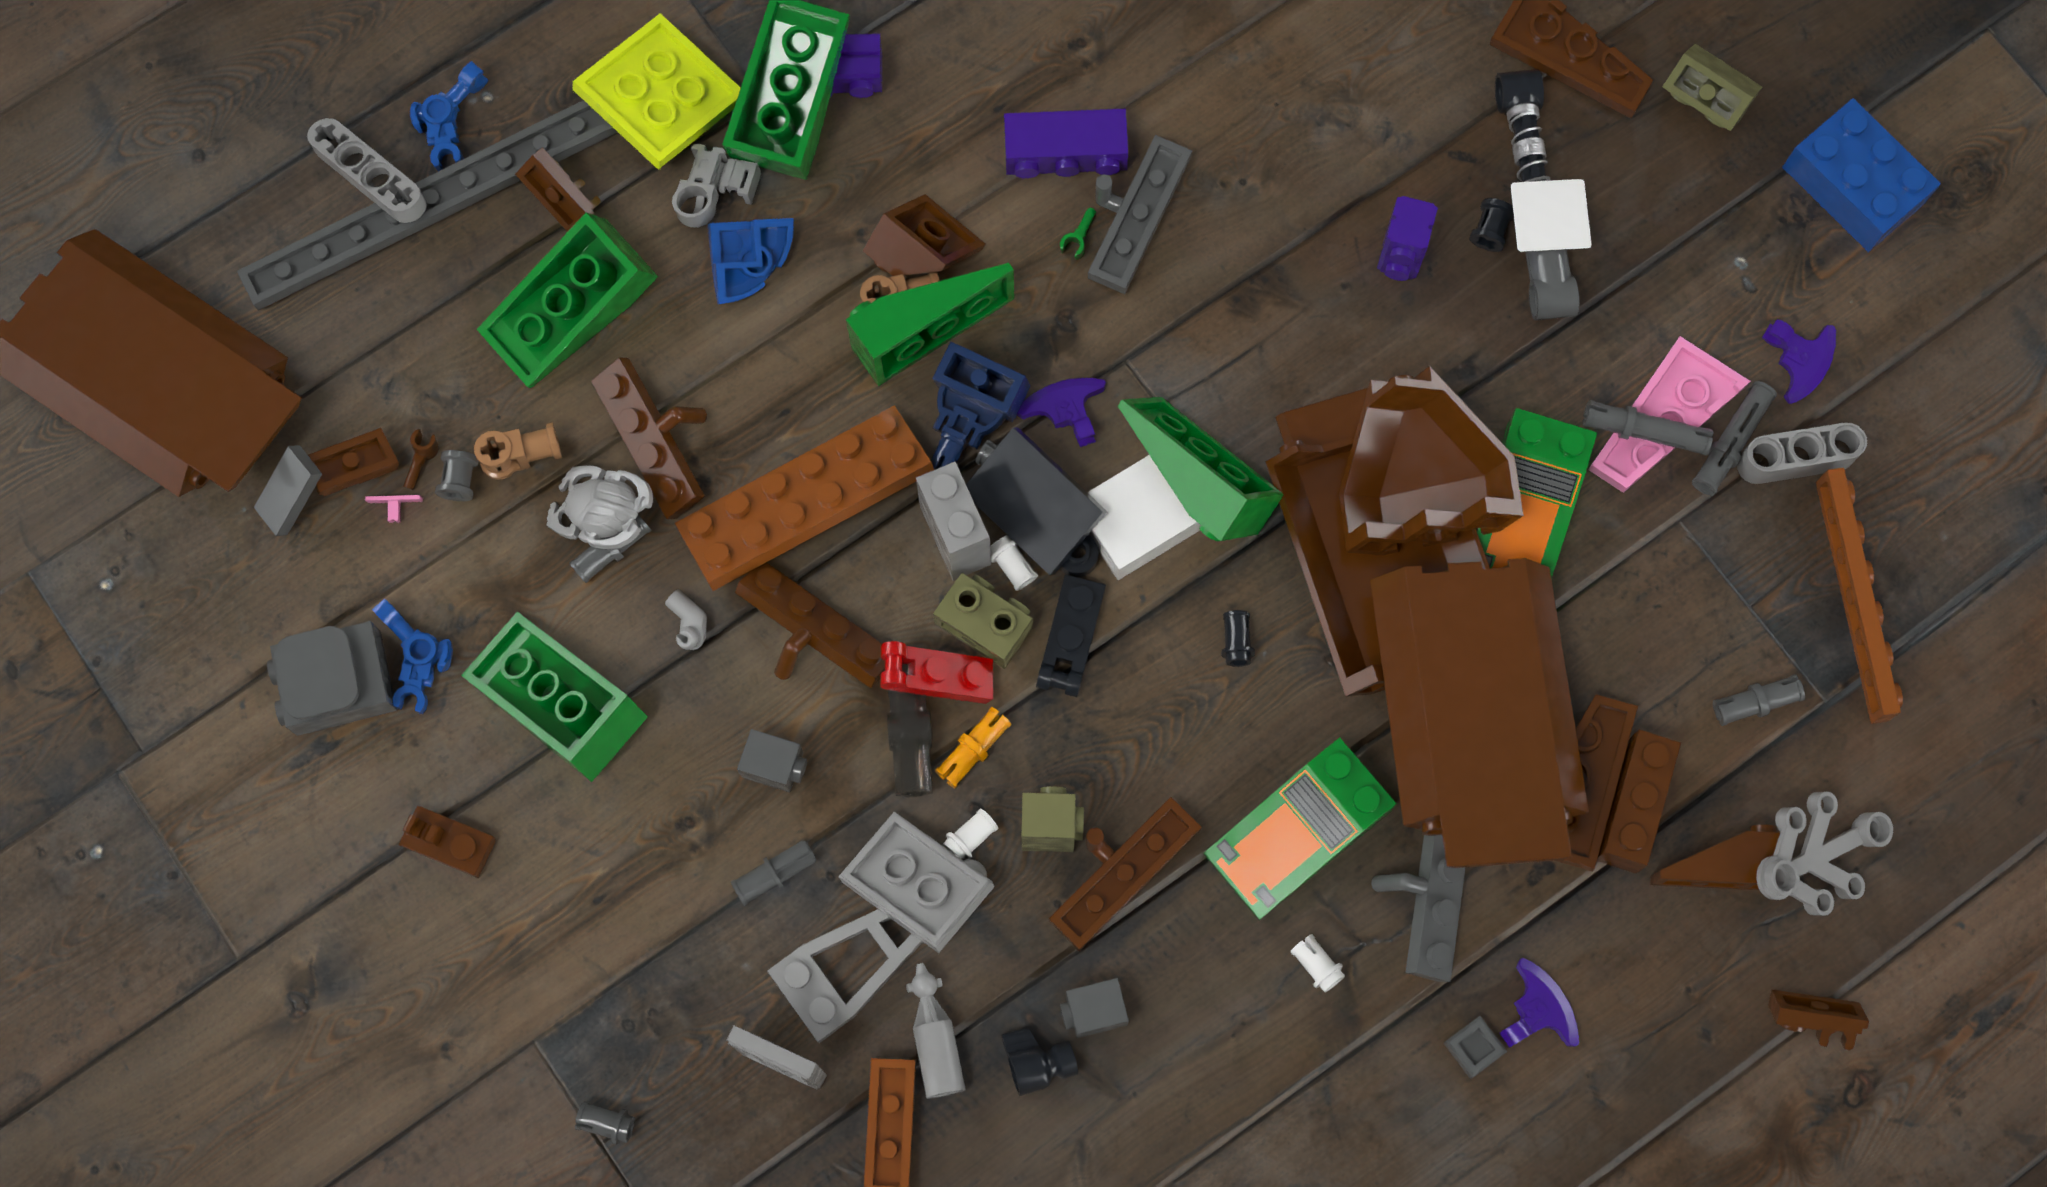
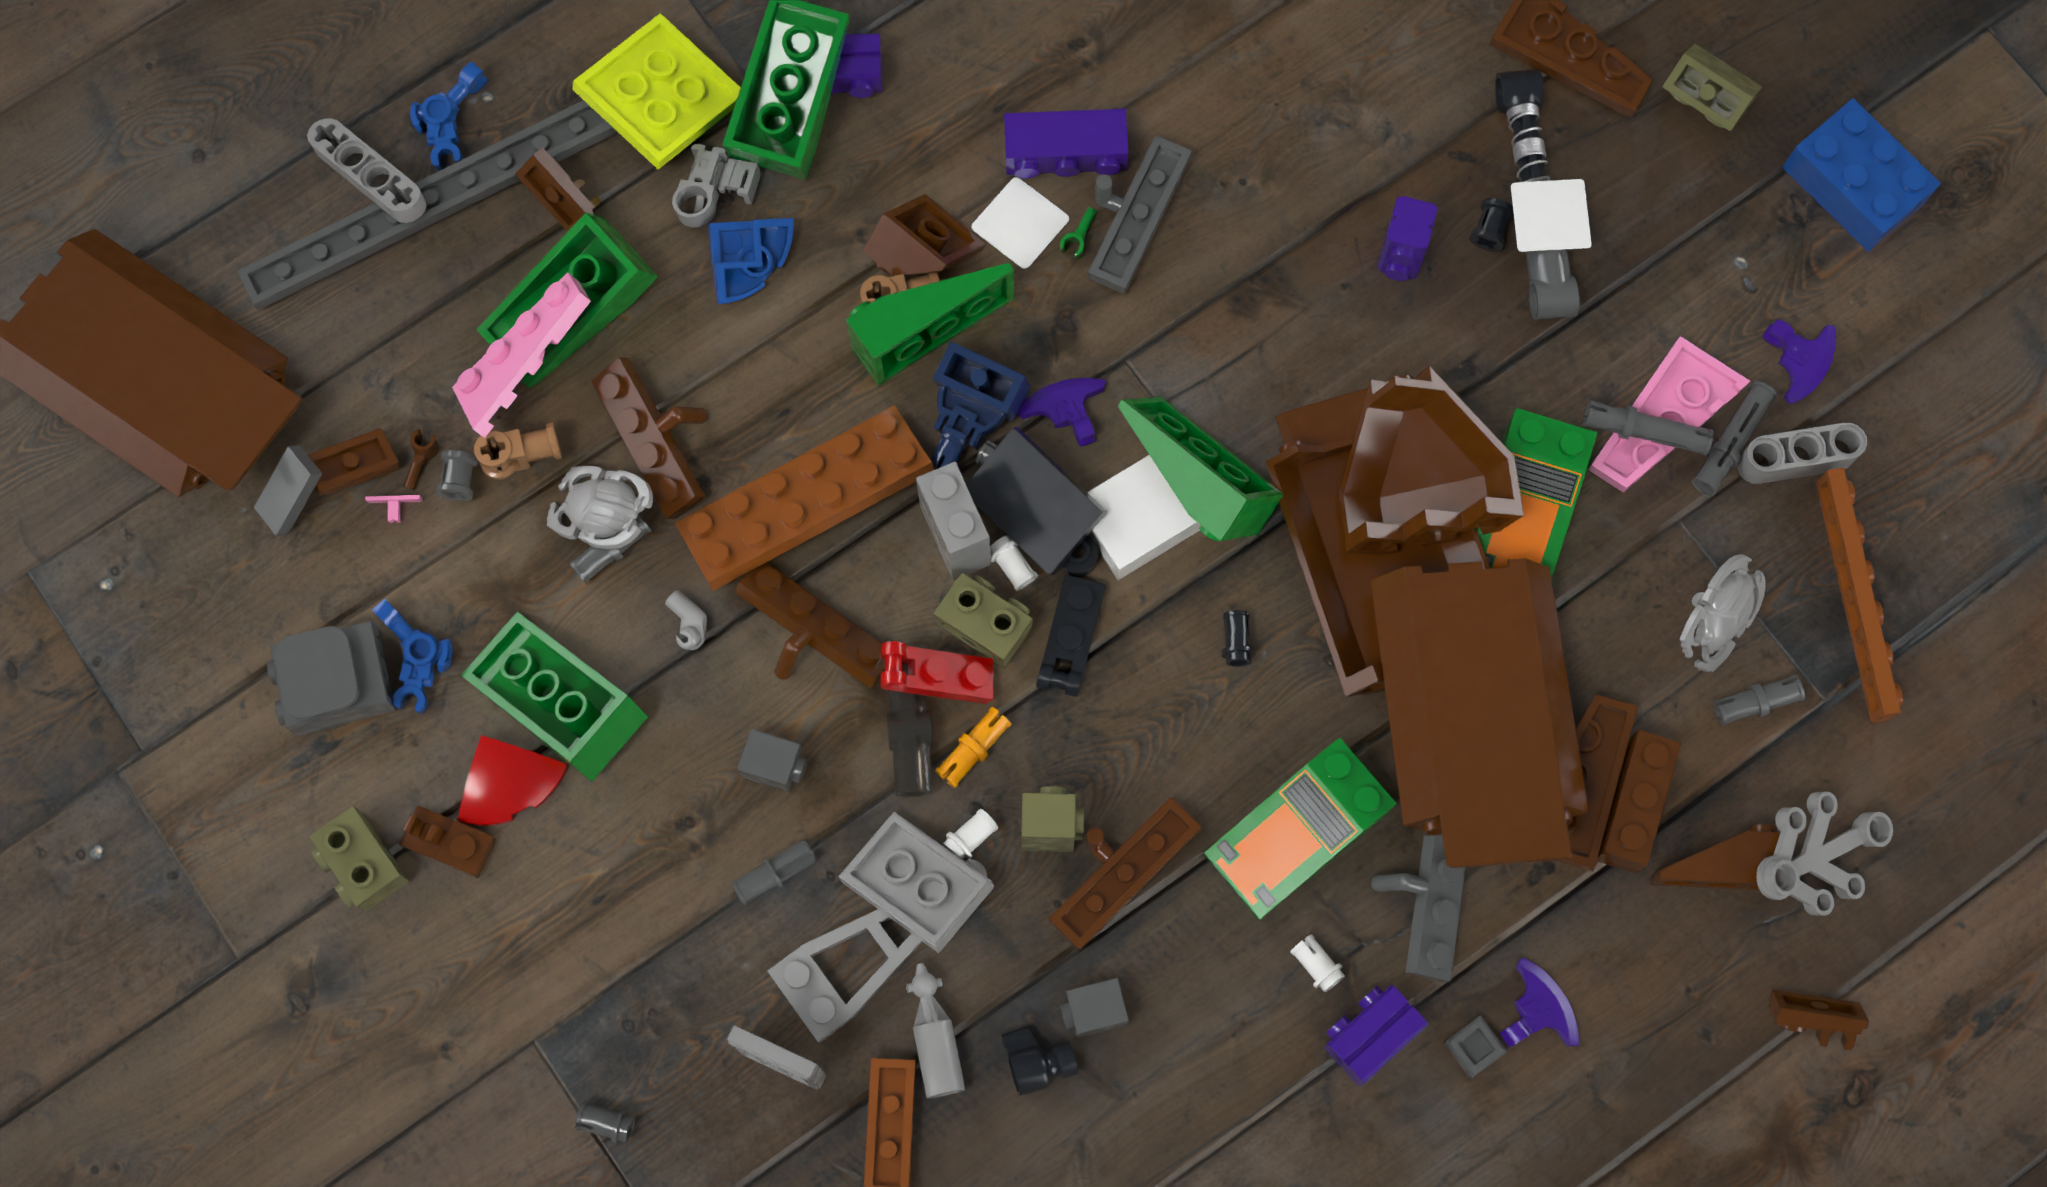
none -> olive brick [309,806,410,912]
none -> bright pink wing [452,273,591,438]
none -> red brick [458,735,568,826]
none -> white sticker [972,177,1069,268]
none -> dark purple brick [1324,985,1428,1087]
none -> light grey shield [1679,554,1766,673]

